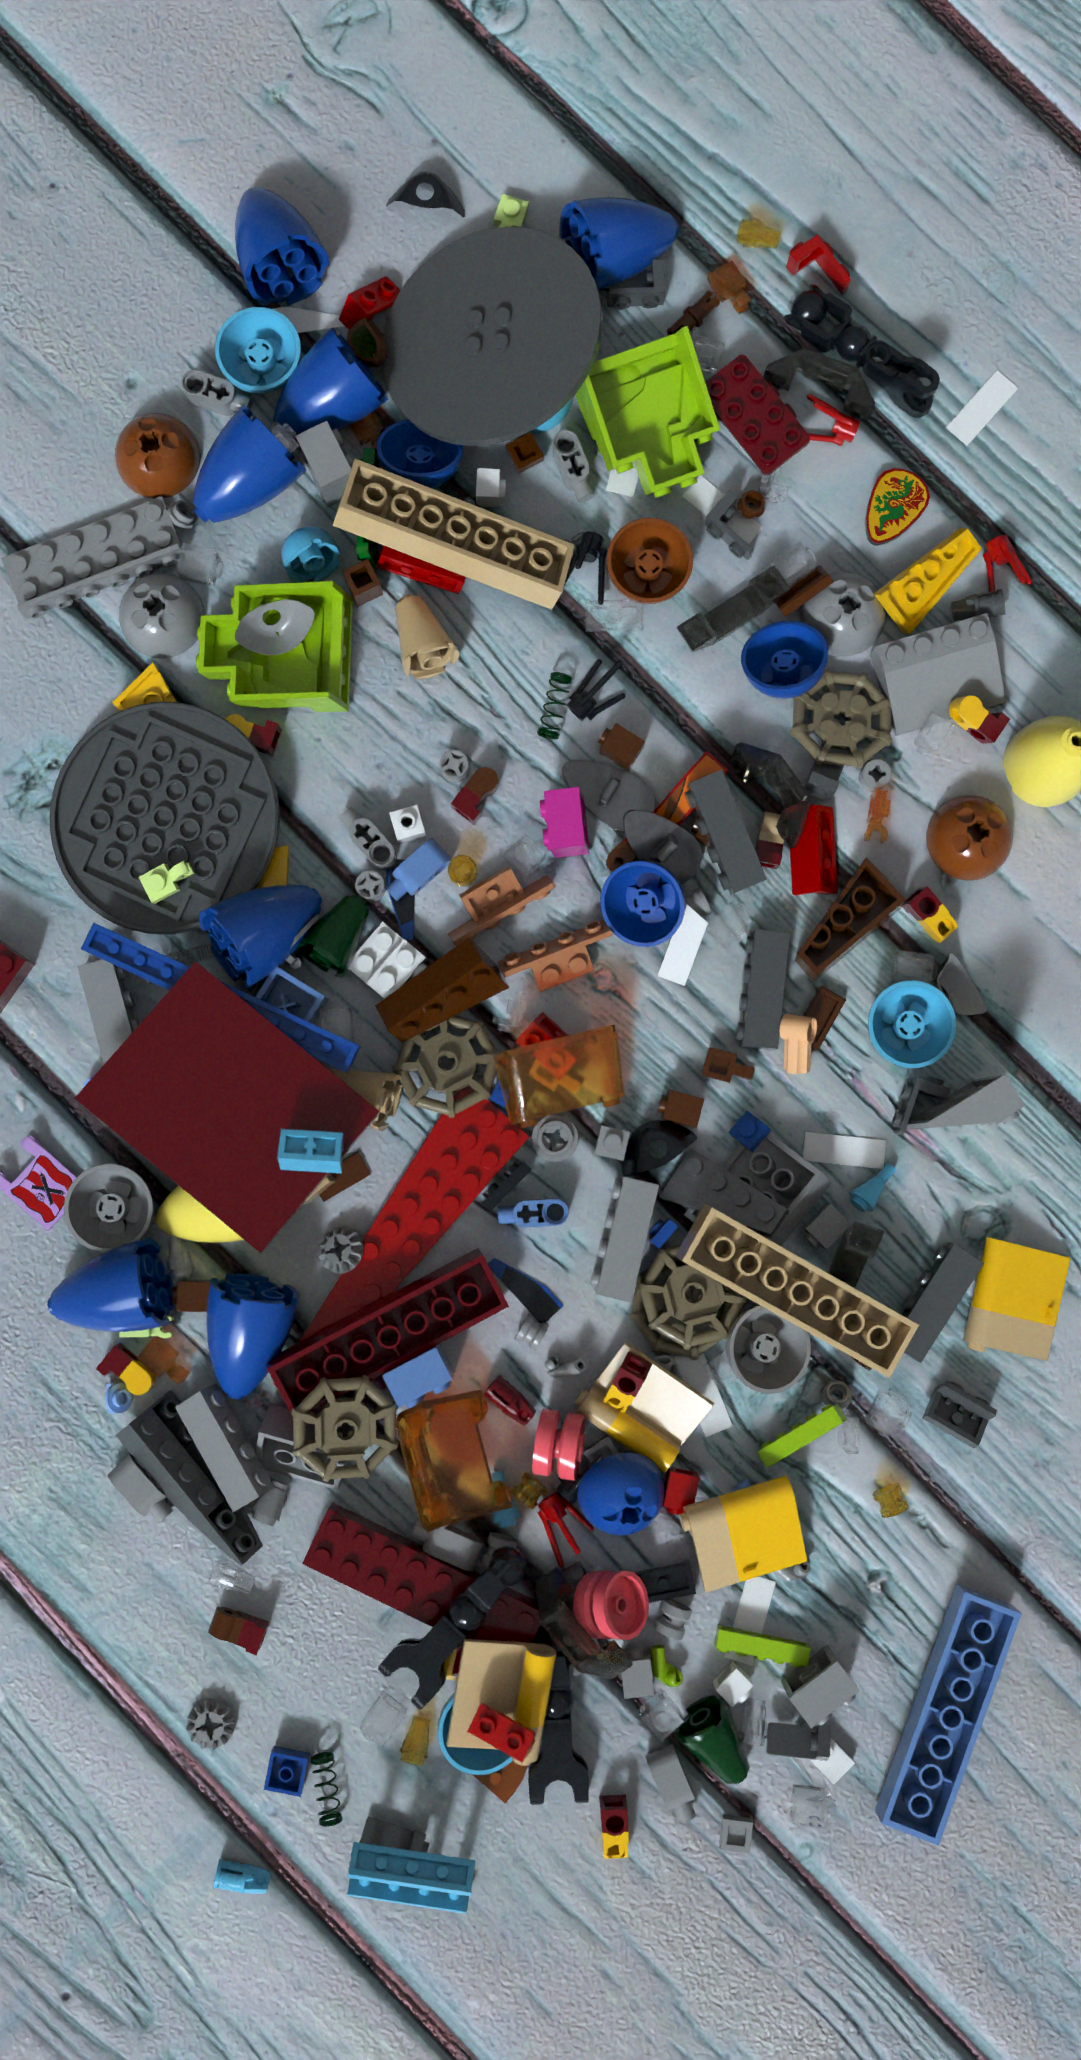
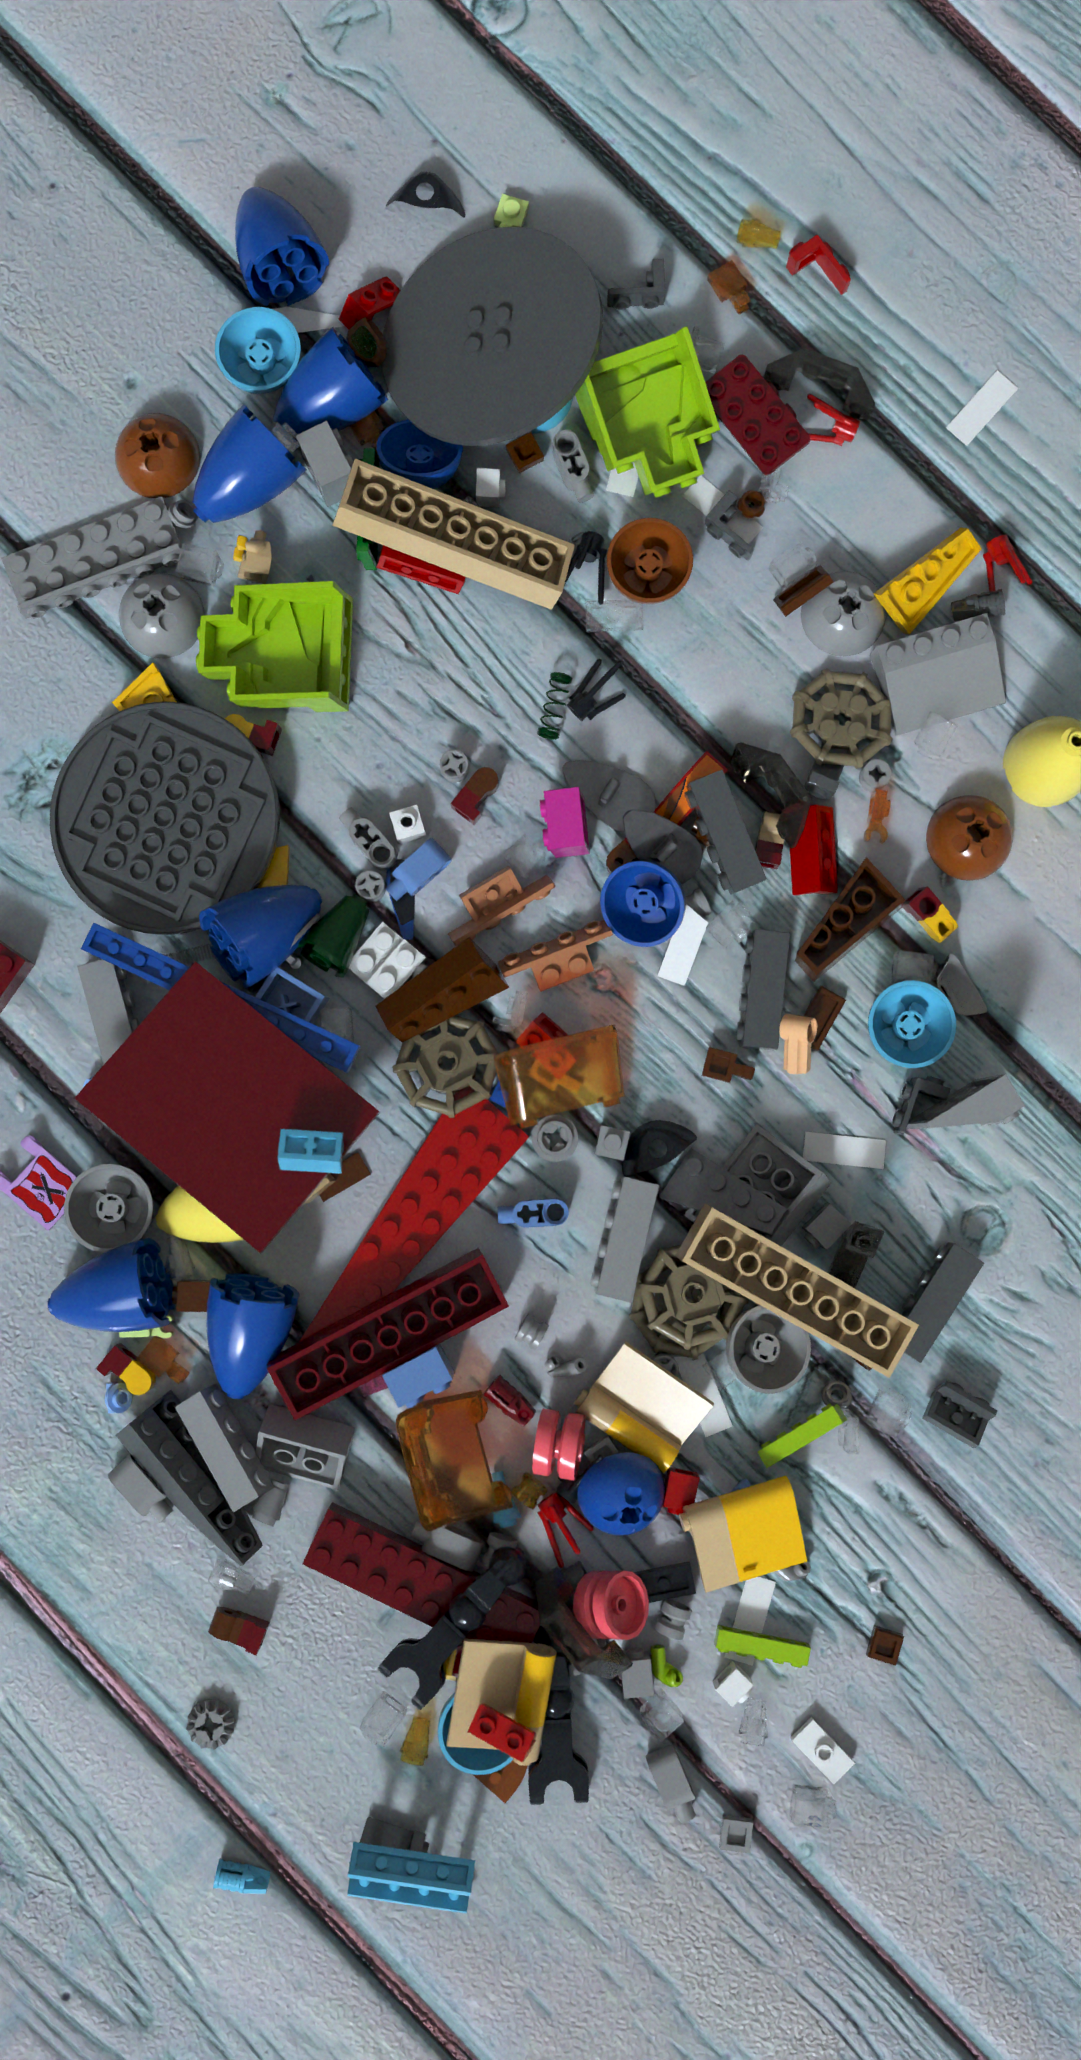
yellowish green plate [139,861,194,904] -> none
light grey piece [182,370,253,416] -> none
light grey piece [235,599,314,655] -> none
blue piece [264,1746,310,1797] -> none
medium azure cylinder [281,526,341,583] -> none
dark tan plate [290,1375,399,1482] -> none
dark green piece [310,1752,343,1827] -> none
light grey gear [318,1226,364,1274] -> none
tan cone [328,1069,402,1131] -> none
reddish brown brick [342,559,383,607] -> none
tan cone [395,594,459,679] -> none
clear yellow wheel [448,855,477,887] -> none
black plate [482,1161,532,1211] -> none
black sticker [488,1258,563,1323] -> none
blue cylinder [559,197,679,290] -> none
reddish brown brick [598,723,645,771] -> none
dark red leg [599,1795,629,1859] -> none
dark red leg [603,1351,652,1413] -> none
blue plate [648,1218,678,1249] -> none
reddish brown brick [657,1090,704,1128] -> none
reddish brown pin [667,290,720,336] -> none
dark green cone [674,1695,750,1784] -> none
clear smoke slope [676,565,790,652] -> none
blue plate [728,1111,771,1153] -> none
blue piece [741,621,828,699] -> none
dark grey bracket [766,1722,831,1761] -> none
light grey brick [781,1645,859,1728] -> none
black piece [784,284,940,418] -> none
medium azure cone [850,1163,896,1212] -> none
shield [865,468,930,546] -> none
clear yellow wheel [872,1483,909,1518] -> none
medium blue brick [875,1584,1021,1846] -> none
leg [949,695,1010,744] -> none
yellow door [963,1237,1071,1361] -> none
none -> tan piece [233,530,272,584]
none -> reddish brown tile [866,1625,904,1666]

